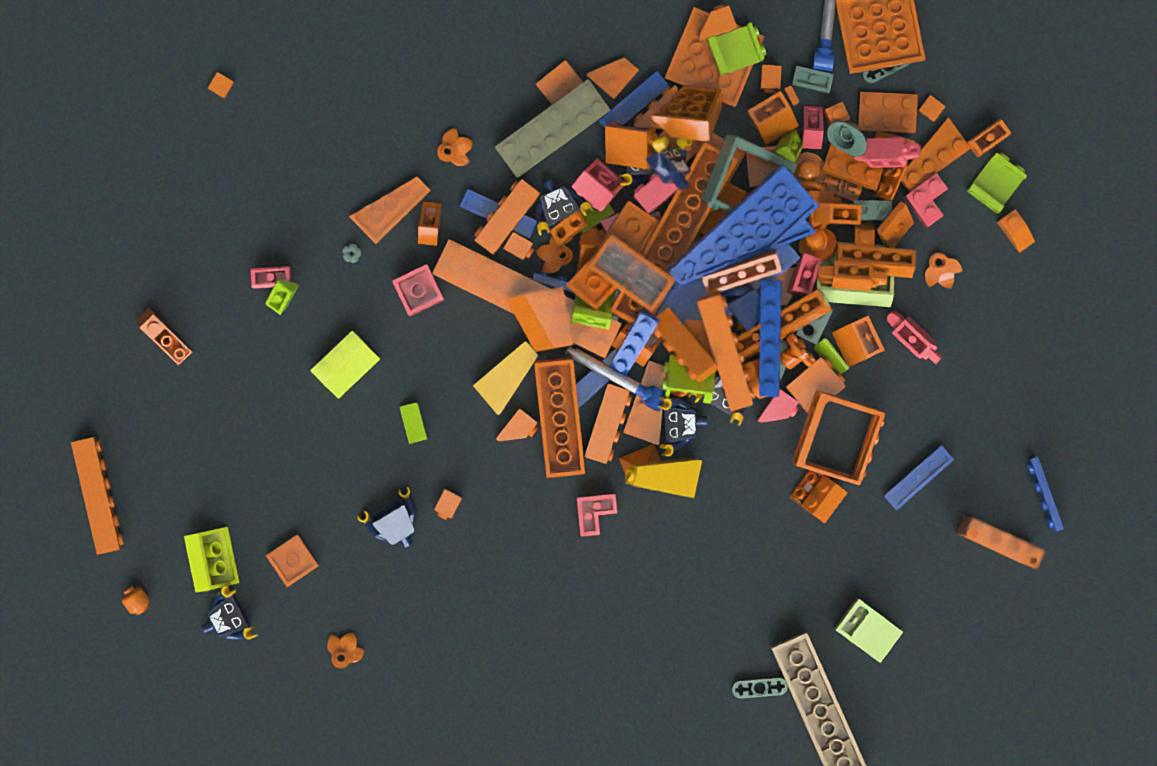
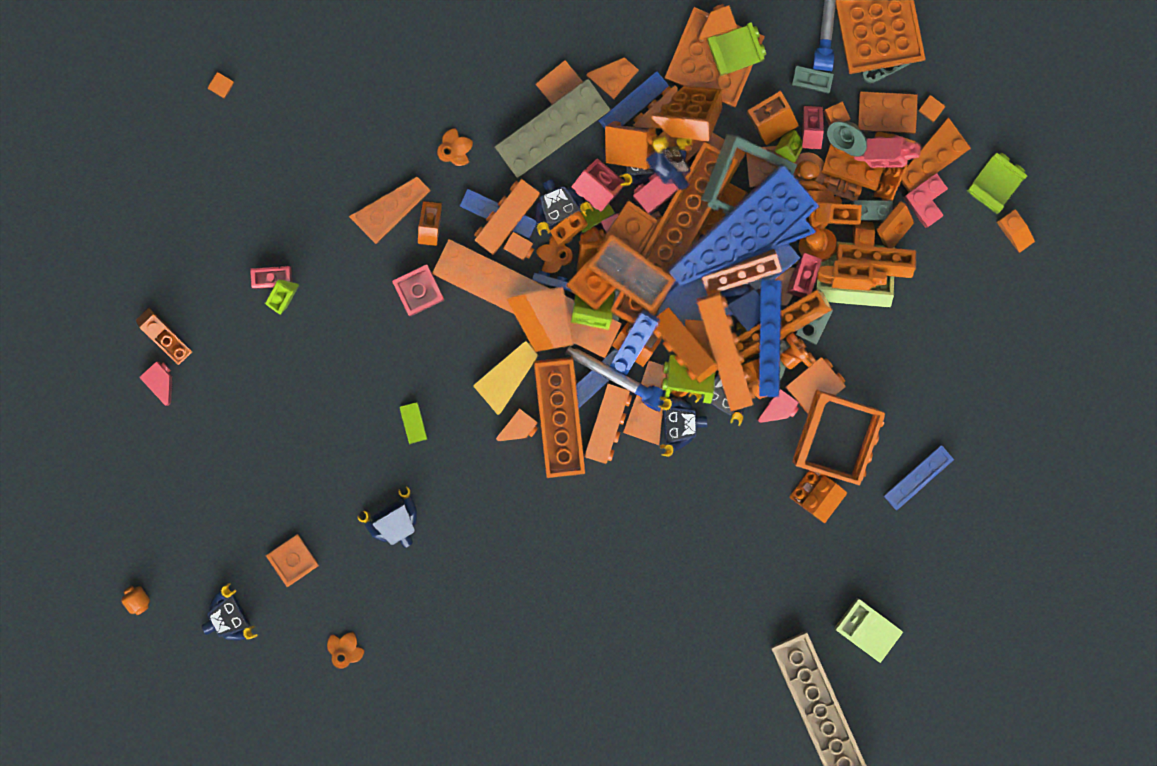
orange brick [71,437,124,555] -> none
neon yellow slope [184,527,239,592] -> none
neon yellow slope [310,331,380,399] -> none
sand green plate [342,244,361,263] -> none
orange brick [434,489,462,520] -> none
coral brick [577,494,617,536] -> none
orange slope [619,444,661,475] -> none
yellow slope [625,458,702,498] -> none
sand green beam [732,677,788,699] -> none
orange brick [760,65,782,94] -> none
orange tile [783,86,799,107] -> none
lime slope [814,338,849,374] -> none
orange slope [832,316,885,367] -> none
coral hinge [887,311,943,364] -> none
orange plate [925,253,962,289] -> none
orange window [956,516,1045,569] -> none
orange brick [967,118,1011,157] -> none
blue plate [1027,456,1064,532] -> none
none -> coral slope [139,362,172,406]

